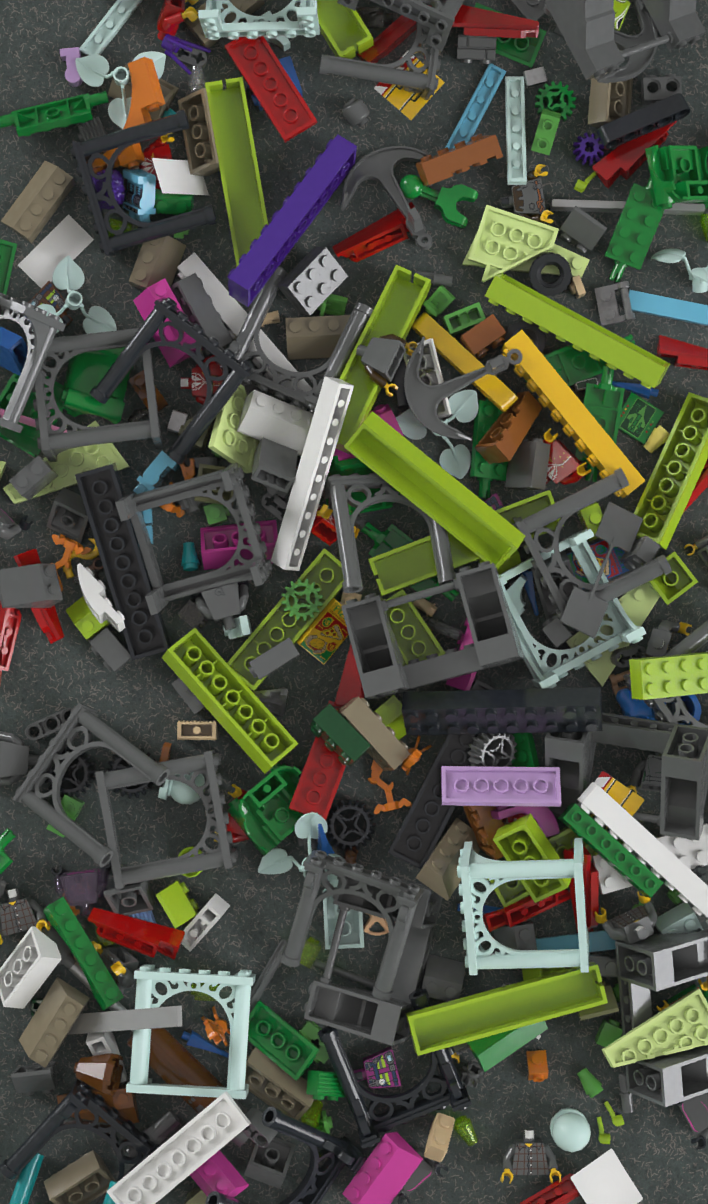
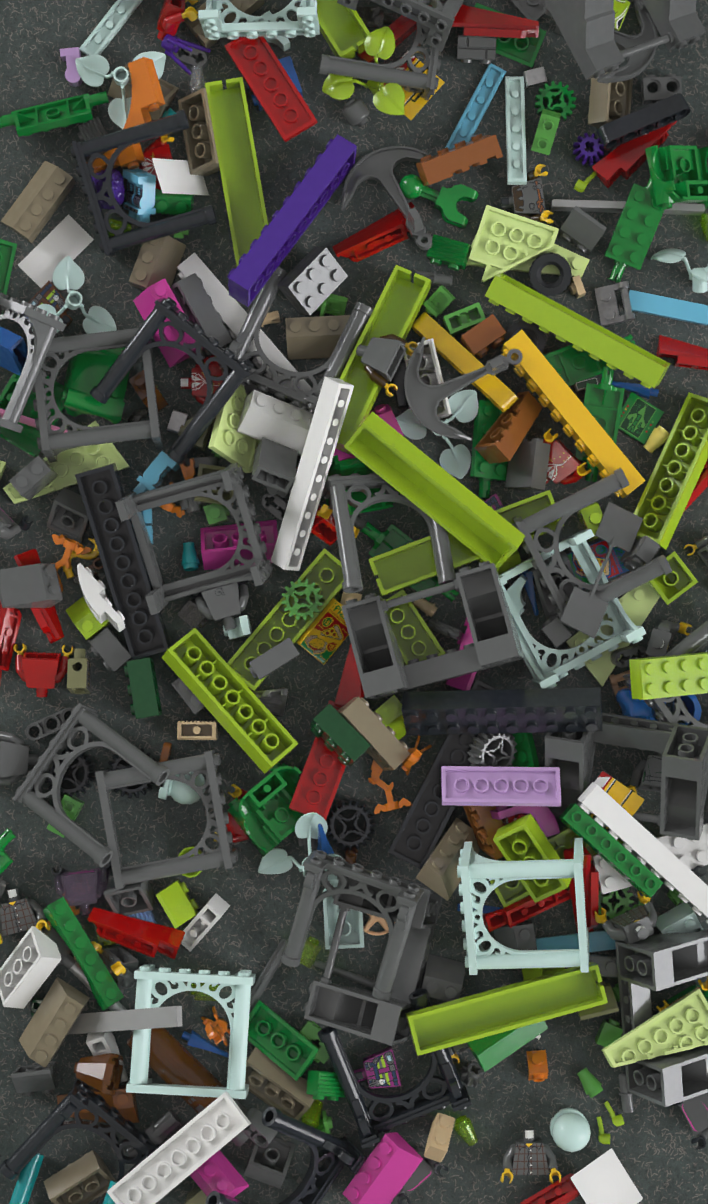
none -> red torso [13,643,74,698]
none -> olive torso [67,648,91,694]
none -> dark green brick [124,657,163,719]
none -> lime plant [322,26,405,115]
none -> green brick [426,234,472,271]
none -> bright green gear [598,887,634,919]

